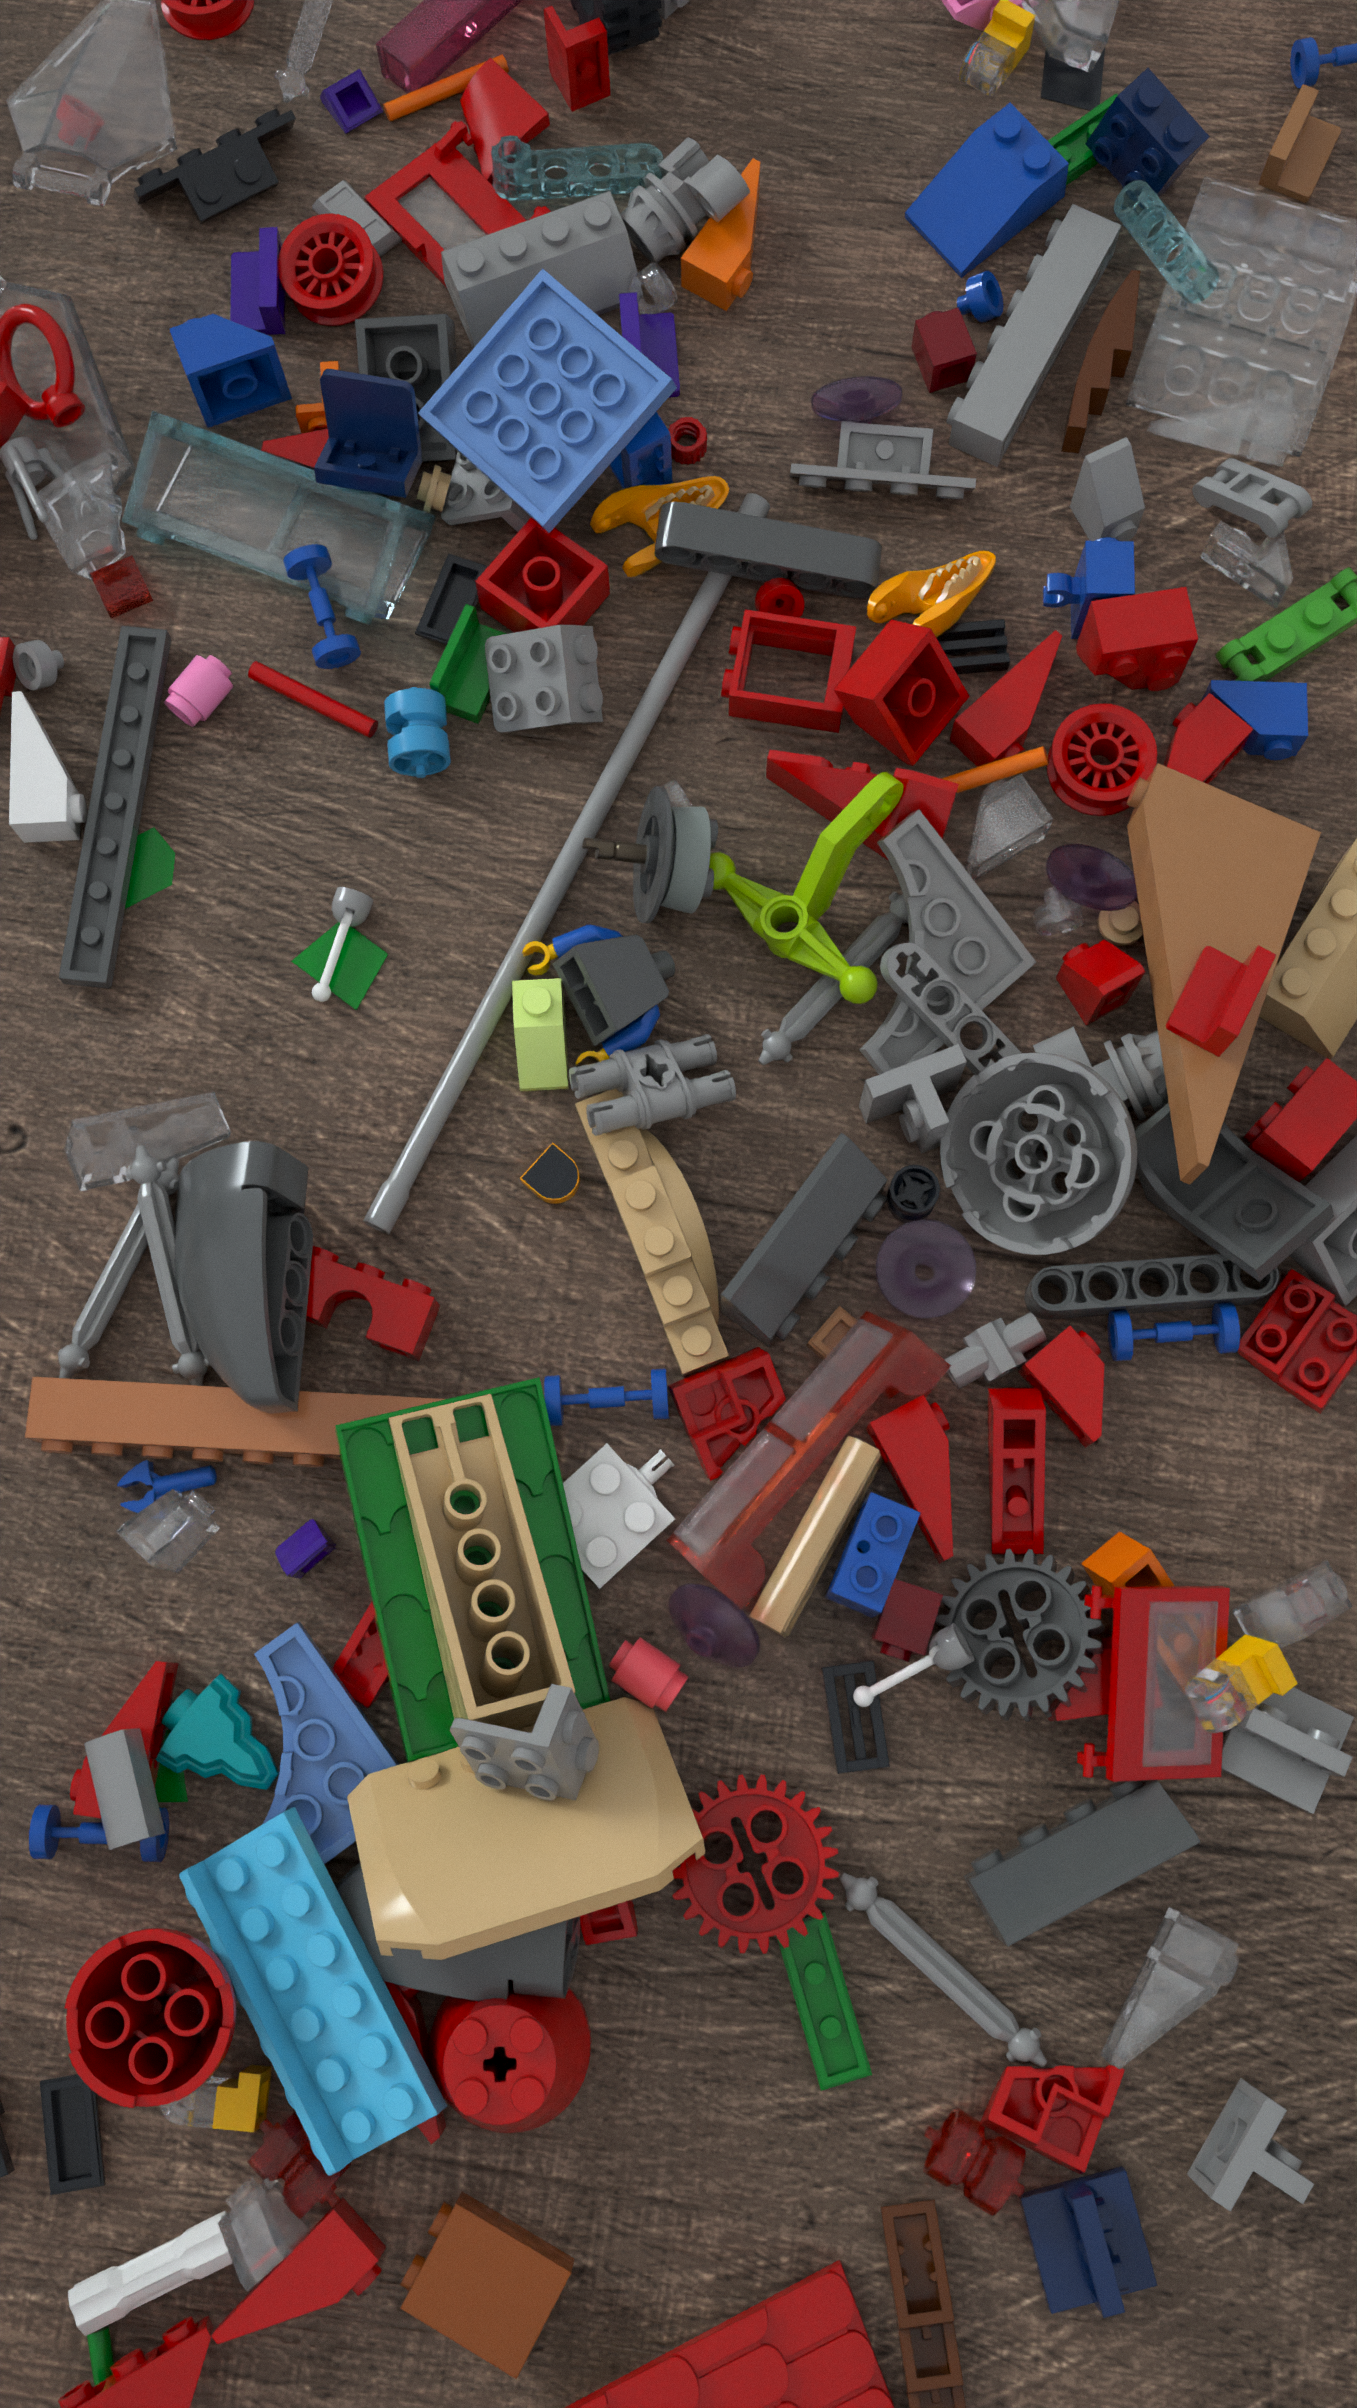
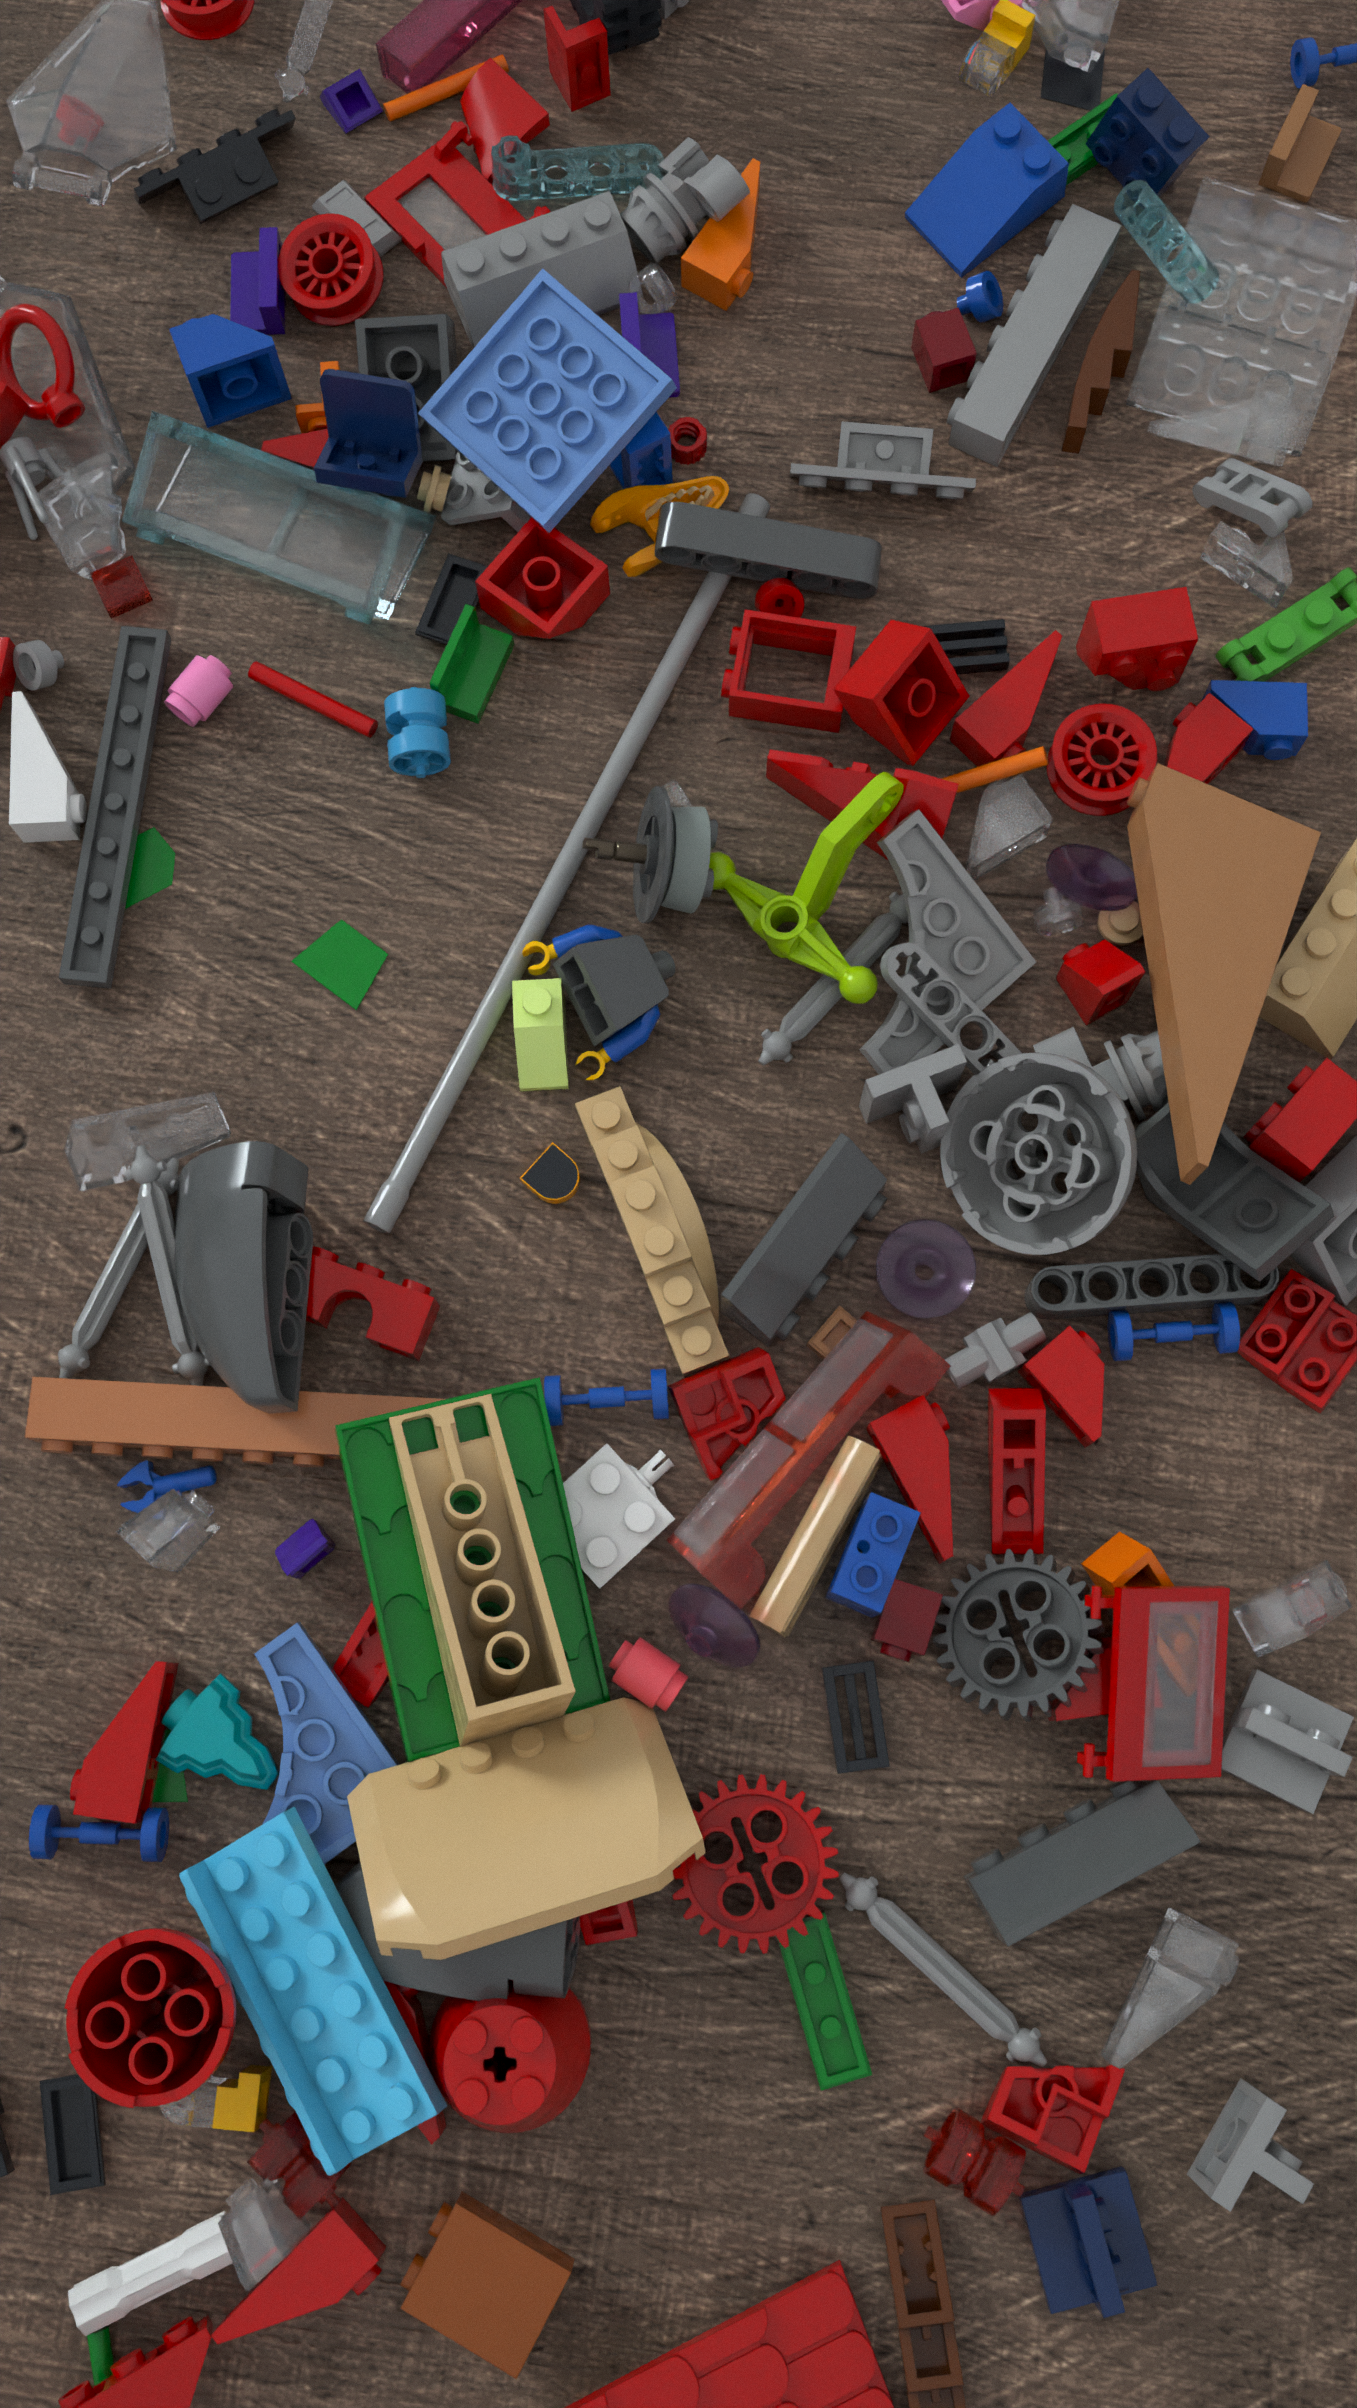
light grey brick [84,1728,165,1850] -> none
blue wheel [283,544,361,669] -> none
hinge [312,887,373,1002] -> none
light grey bracket [450,1684,599,1801] -> none
light grey bracket [485,625,603,732] -> none
light grey pin [569,1034,736,1136] -> none
clear purple dish [811,376,902,424] -> none
hinge [853,1623,974,1707] -> none
light orange animal [867,551,996,637] -> none
black wheel [886,1164,940,1224] -> none
blue brick [1043,537,1135,639] -> none
light grey slope [1070,437,1145,541] -> none
red panel [1165,945,1276,1057] -> none
leg [1185,1634,1298,1733] -> none

